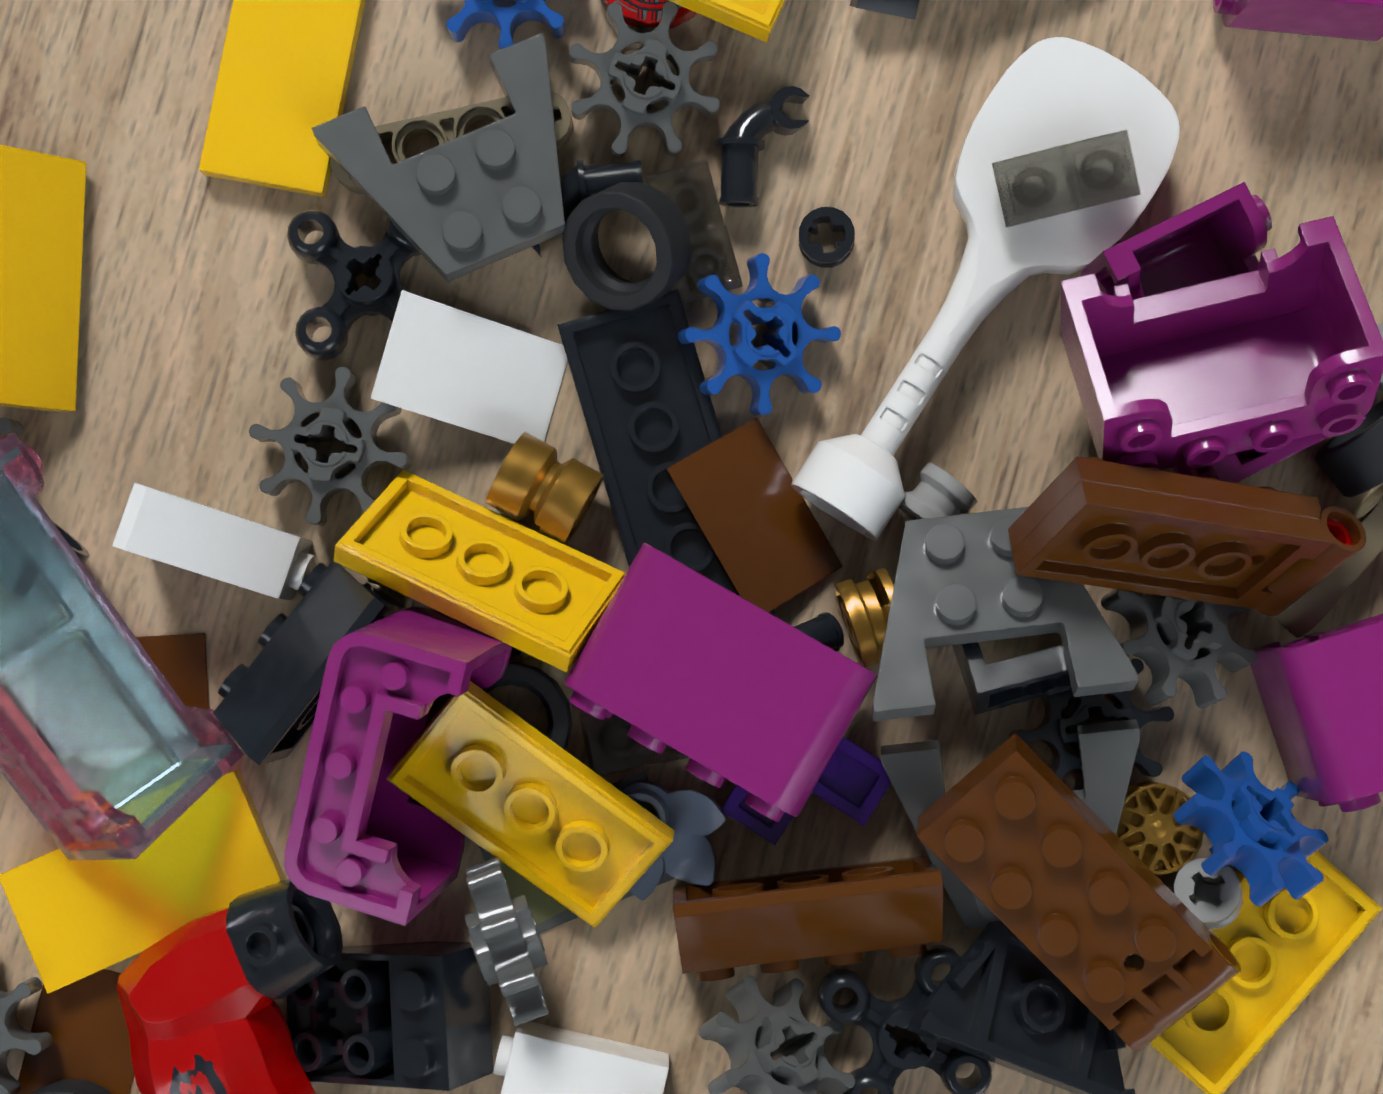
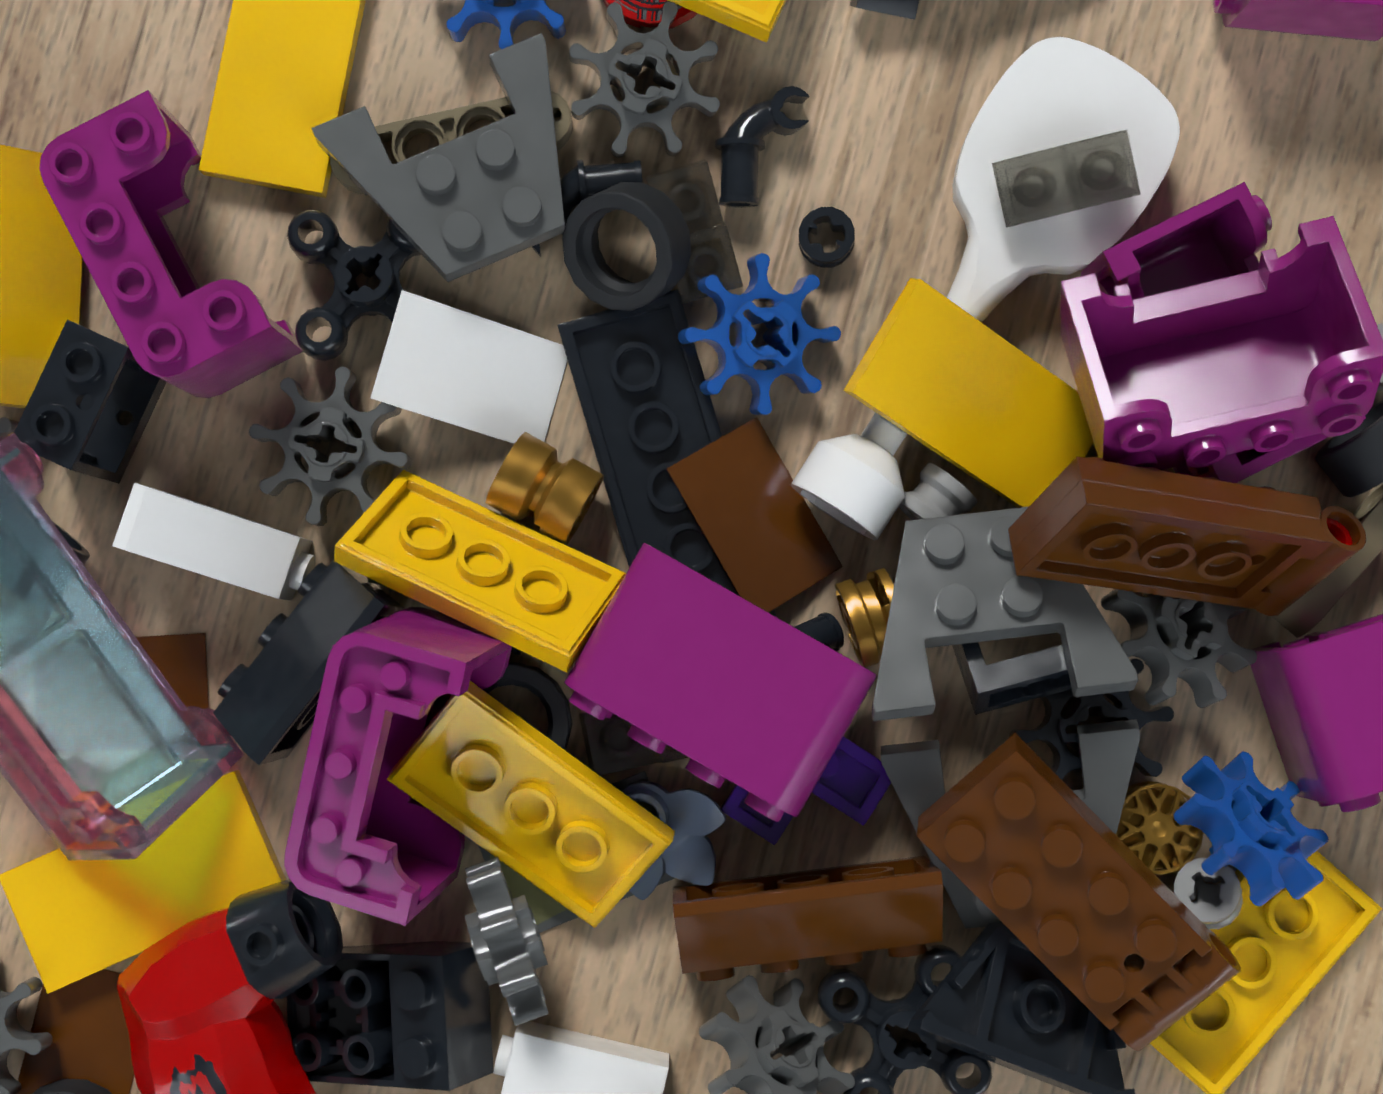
none -> black window [9,319,167,484]
none -> magenta windscreen [39,90,303,398]
none -> yellow tile [843,278,1094,508]

